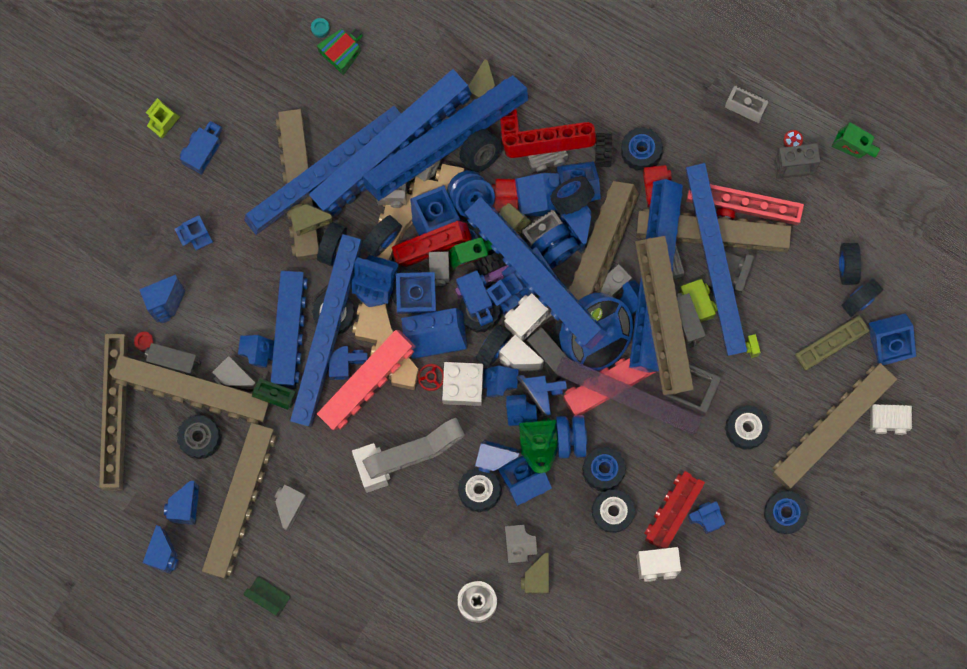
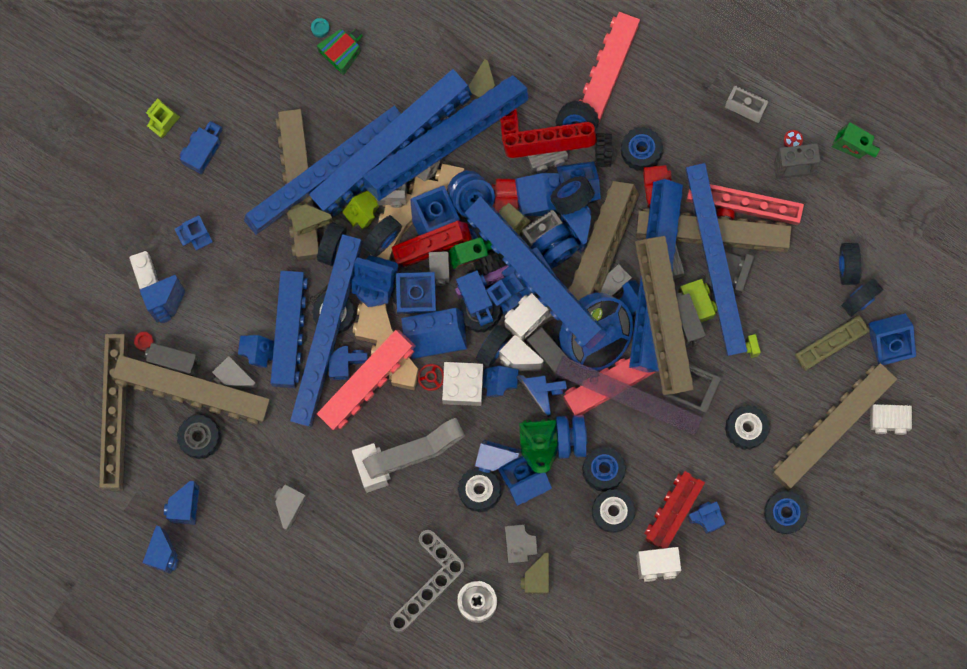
dark tan brick [202,423,277,580] -> none
dark green panel [243,577,290,617] -> none
dark green panel [252,378,296,410] -> none
black wheel [459,129,502,172] -> none
blue brick [506,395,537,426] -> none
none -> white brick [129,251,159,289]
none -> lime brick [343,191,380,229]
none -> light grey beam [390,530,464,633]
none -> black wheel [555,101,599,132]
none -> coral brick [579,12,640,125]

